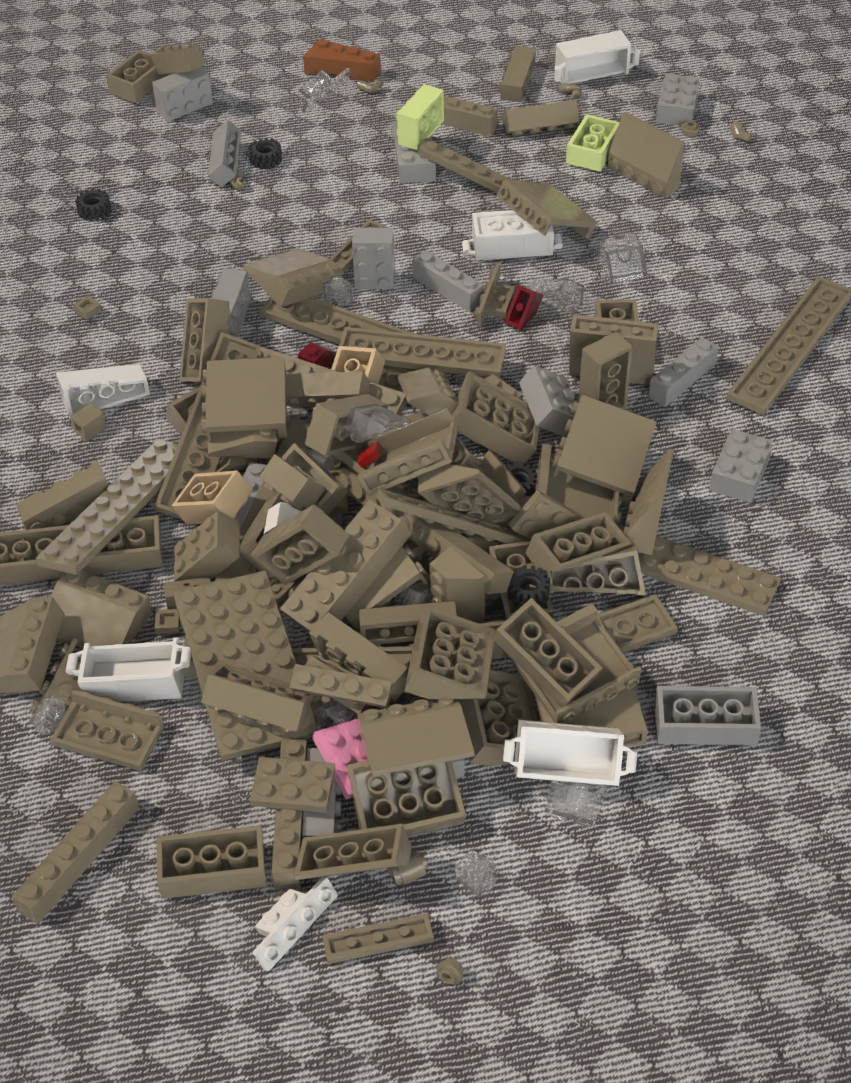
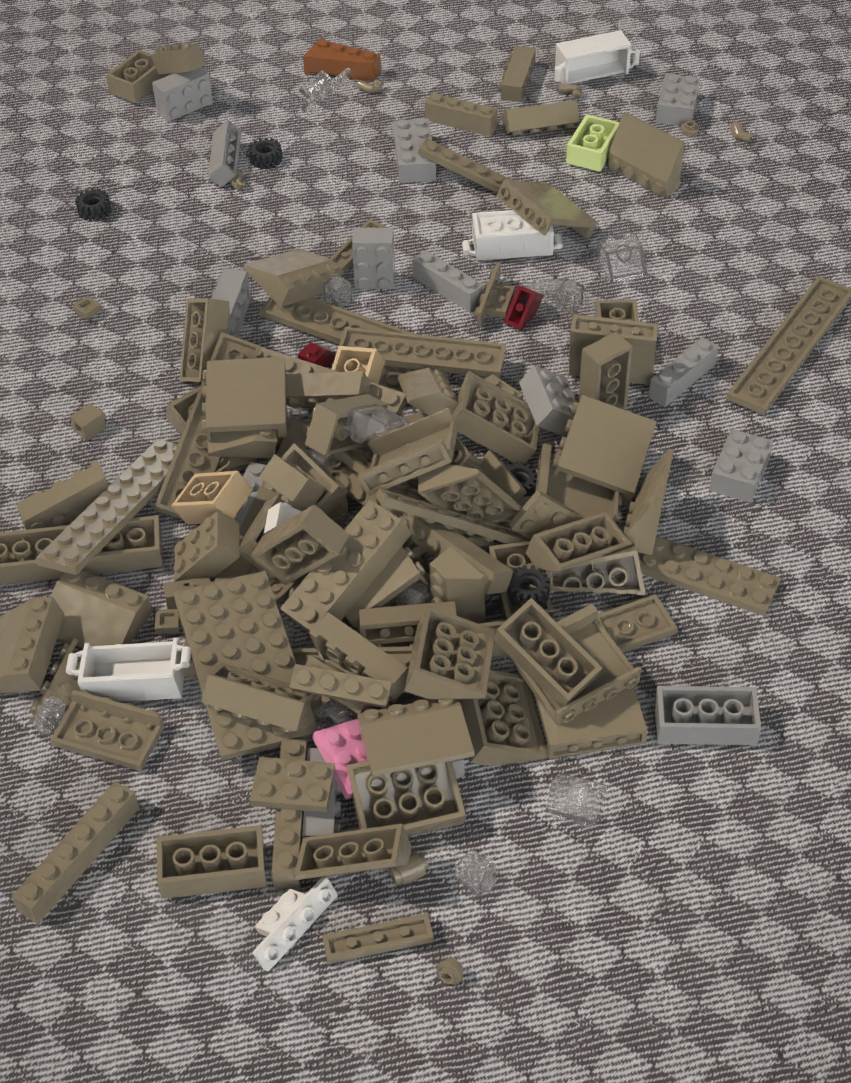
white wedge [56,364,150,419] -> none
red tile [357,441,382,468] -> none
yellowish green brick [396,84,444,150] -> none
white container [503,720,638,786] -> none

